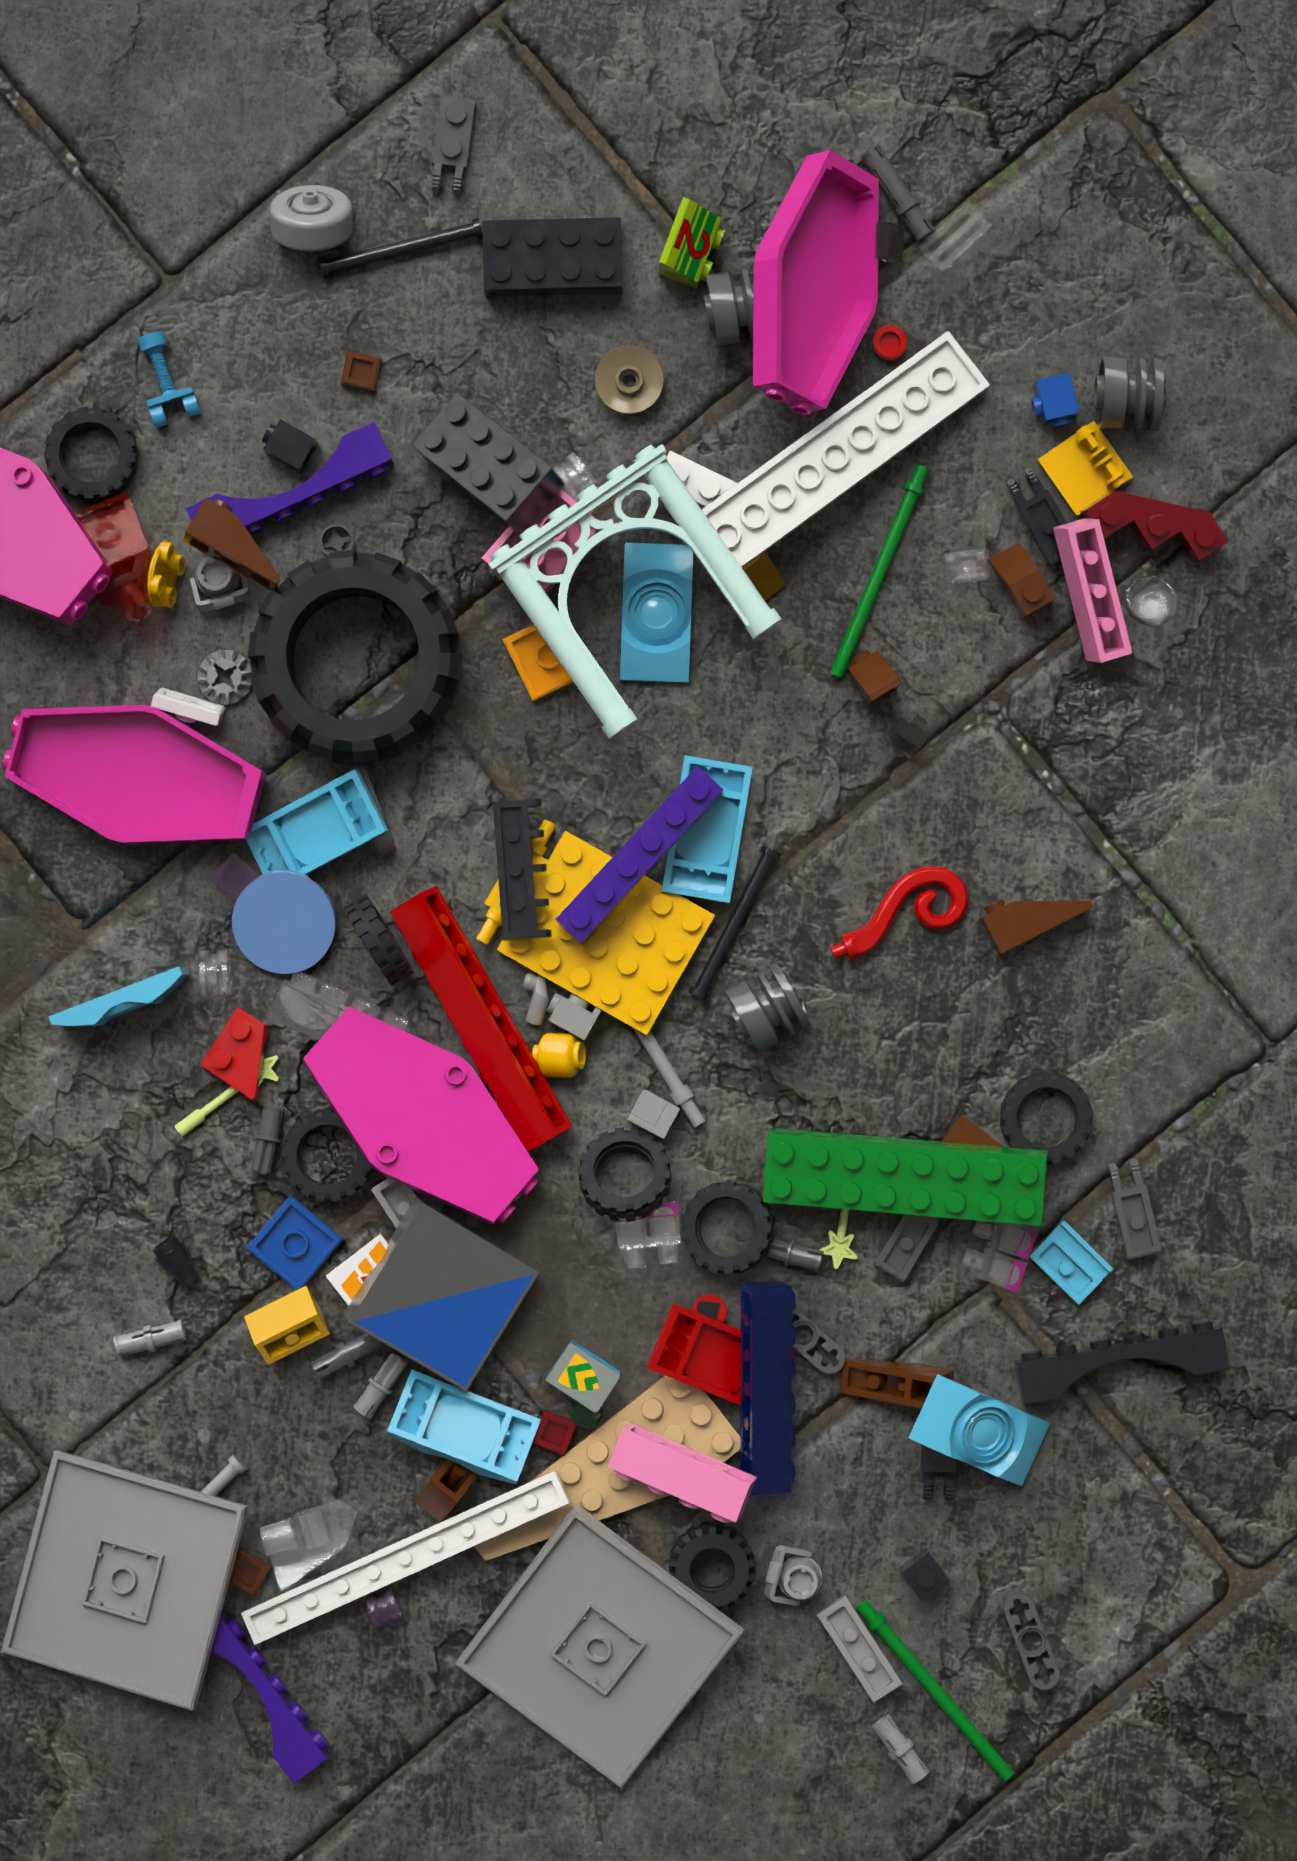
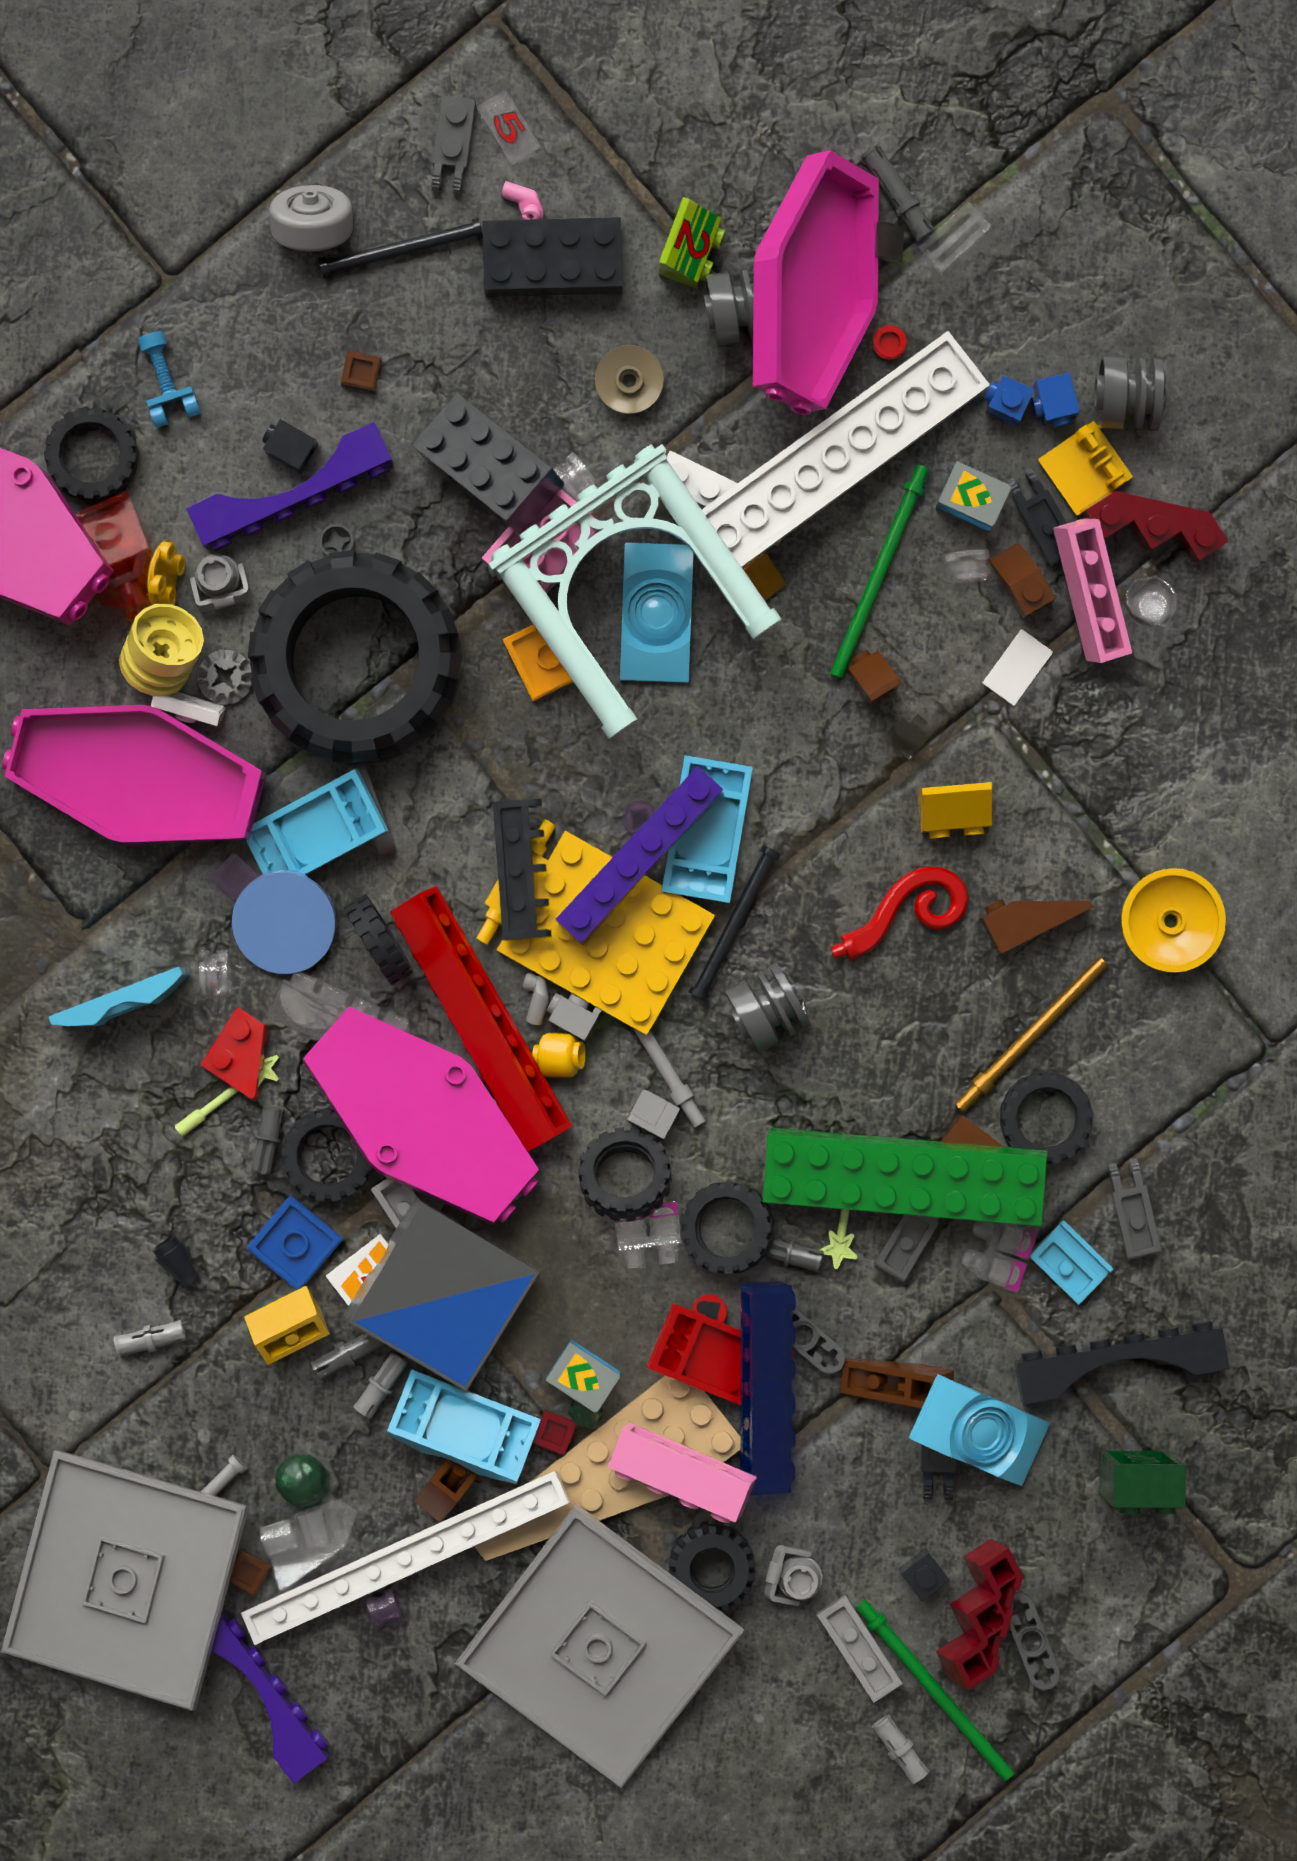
reddish brown slope [183,498,280,591] -> none
none -> light yellow wheel [119,604,204,696]
none -> clear green hair [275,1453,330,1507]
none -> clear tile [476,89,542,167]
none -> bright pink arm [501,181,544,220]
none -> clear purple wheel [623,801,655,835]
none -> yellow slope [917,782,992,839]
none -> piece [935,461,1011,531]
none -> dark red brick [936,1539,1023,1690]
none -> pearl gold bar [954,957,1109,1113]
none -> white sticker [982,629,1053,706]
none -> blue brick [984,375,1034,427]
none -> dark green brick [1099,1450,1186,1514]
none -> yellow dish [1121,868,1226,972]

